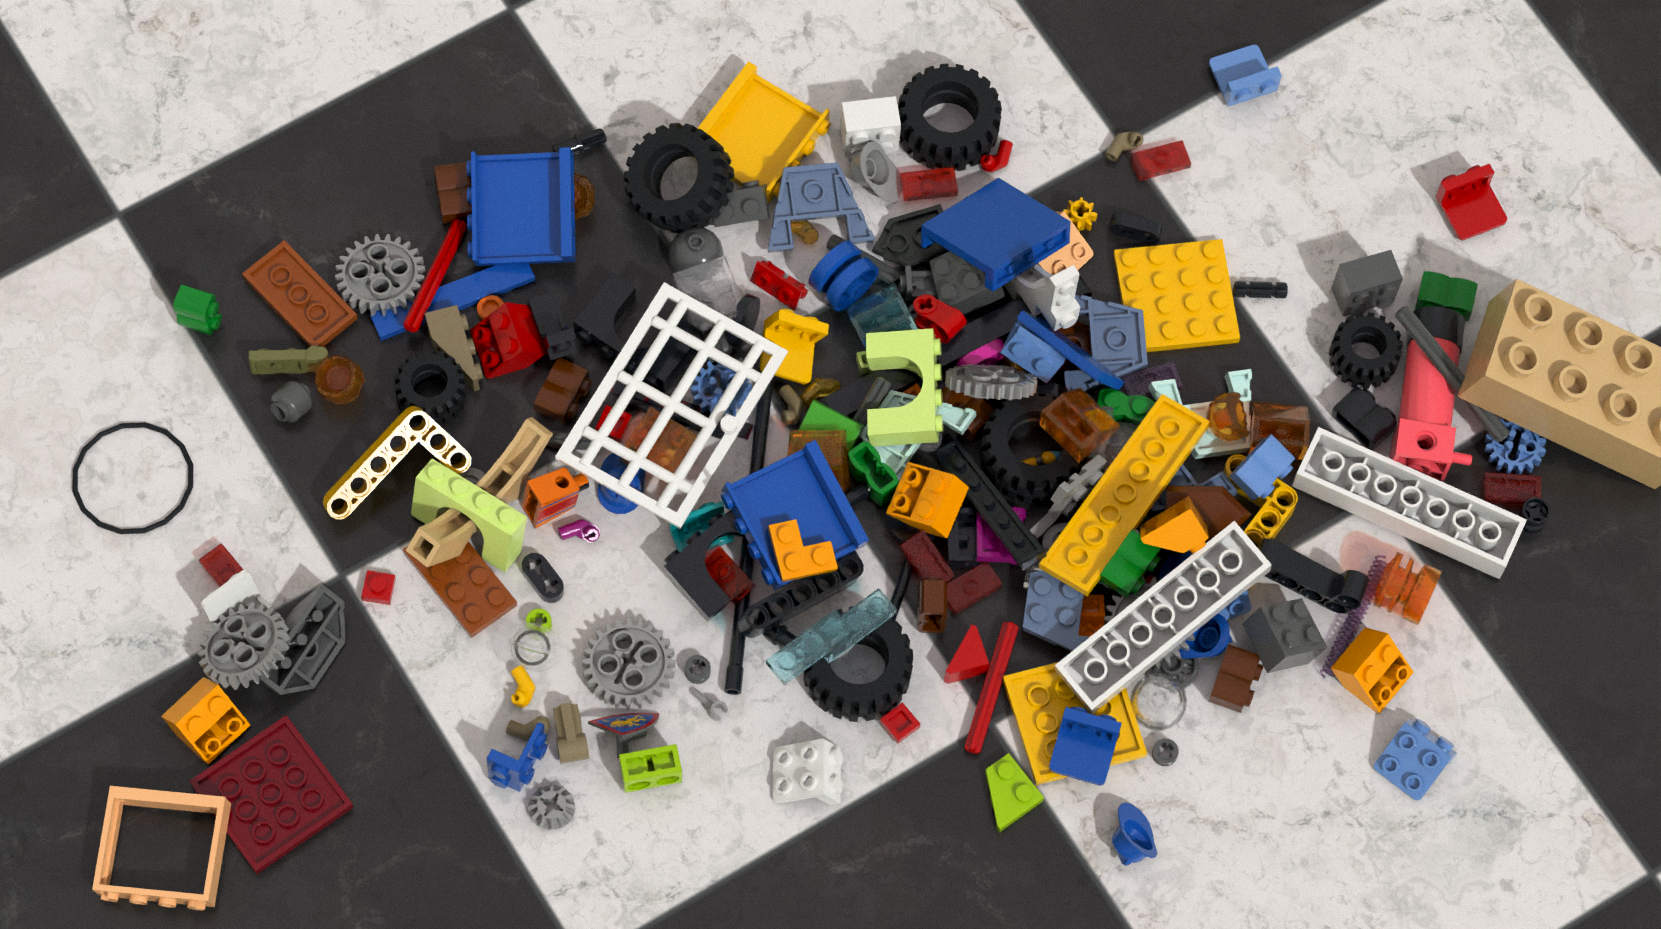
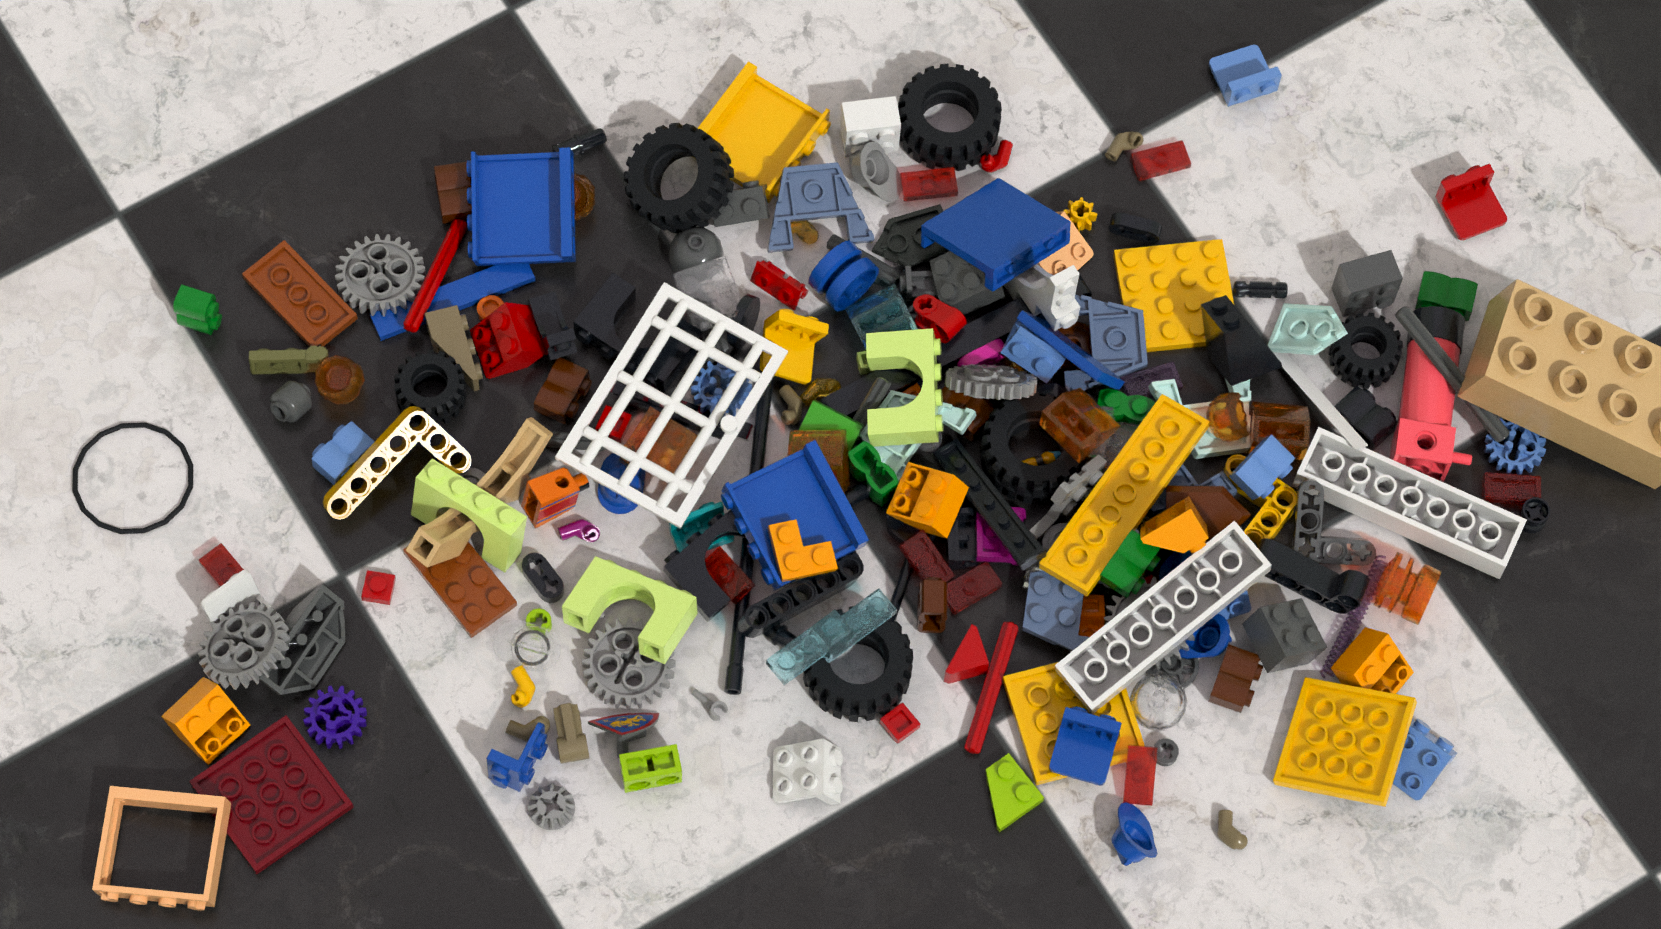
dark grey bush [685,655,711,684] -> none
none -> dark purple gear [303,686,367,749]
none -> medium blue brick [311,421,375,485]
none -> yellowish green arch [562,556,698,664]
none -> clear red plate [1123,744,1157,806]
none -> black slope [1201,295,1282,386]
none -> dark tan arm [1217,810,1248,850]
none -> light aqua tile [1267,303,1348,355]
none -> white sticker [1273,352,1368,450]
none -> yellow plate [1273,677,1417,807]
none -> dark grey beam [1293,479,1376,566]

